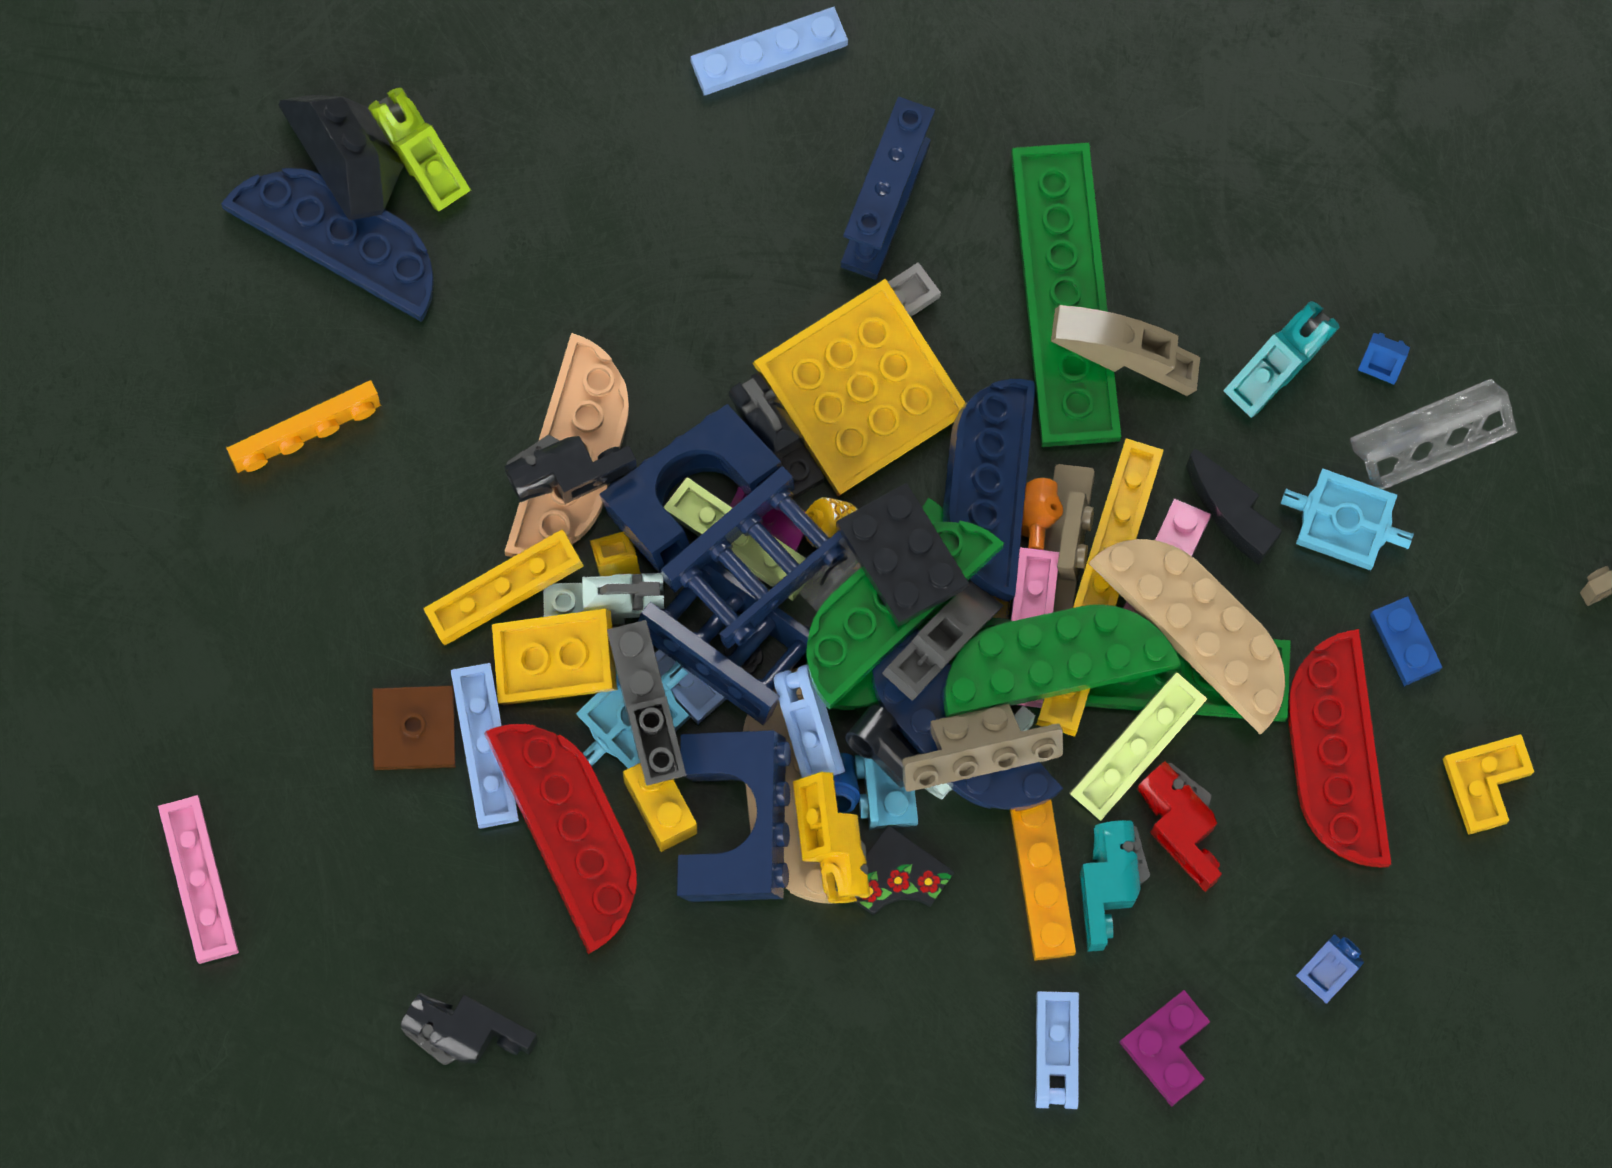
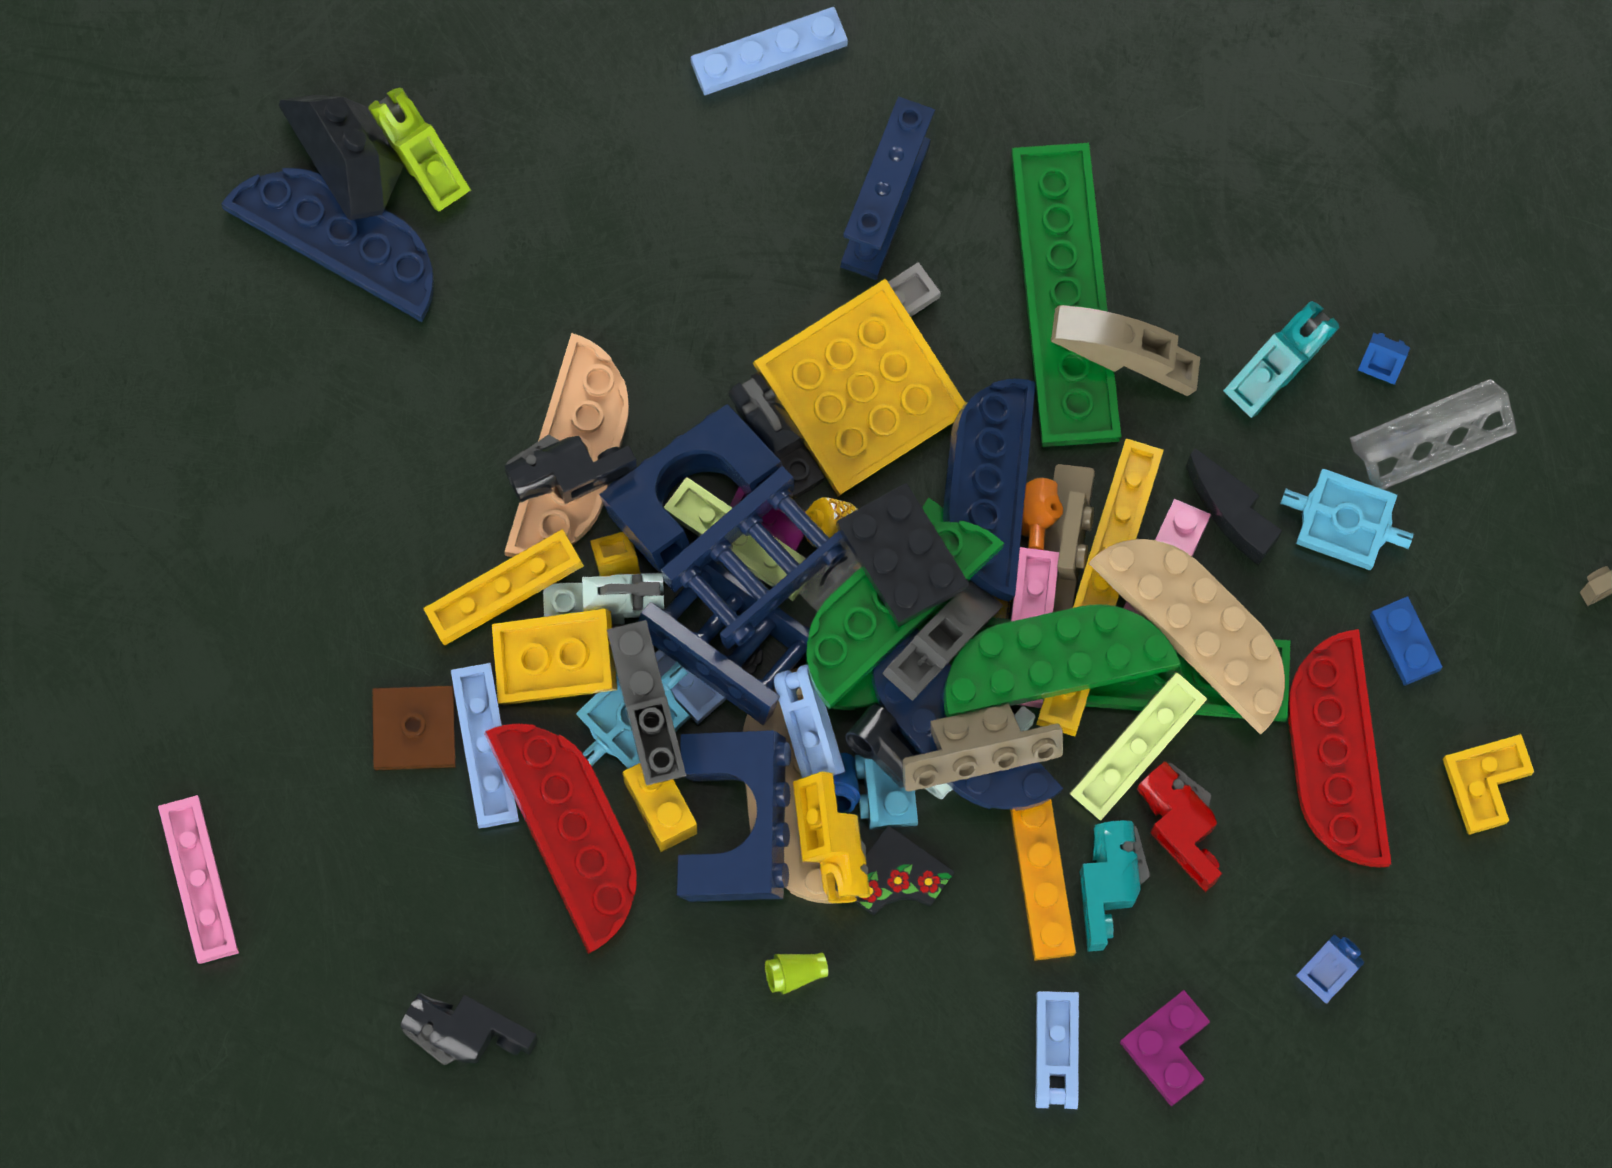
light orange plate [226,380,381,473] -> none
none -> lime cone [765,953,828,994]

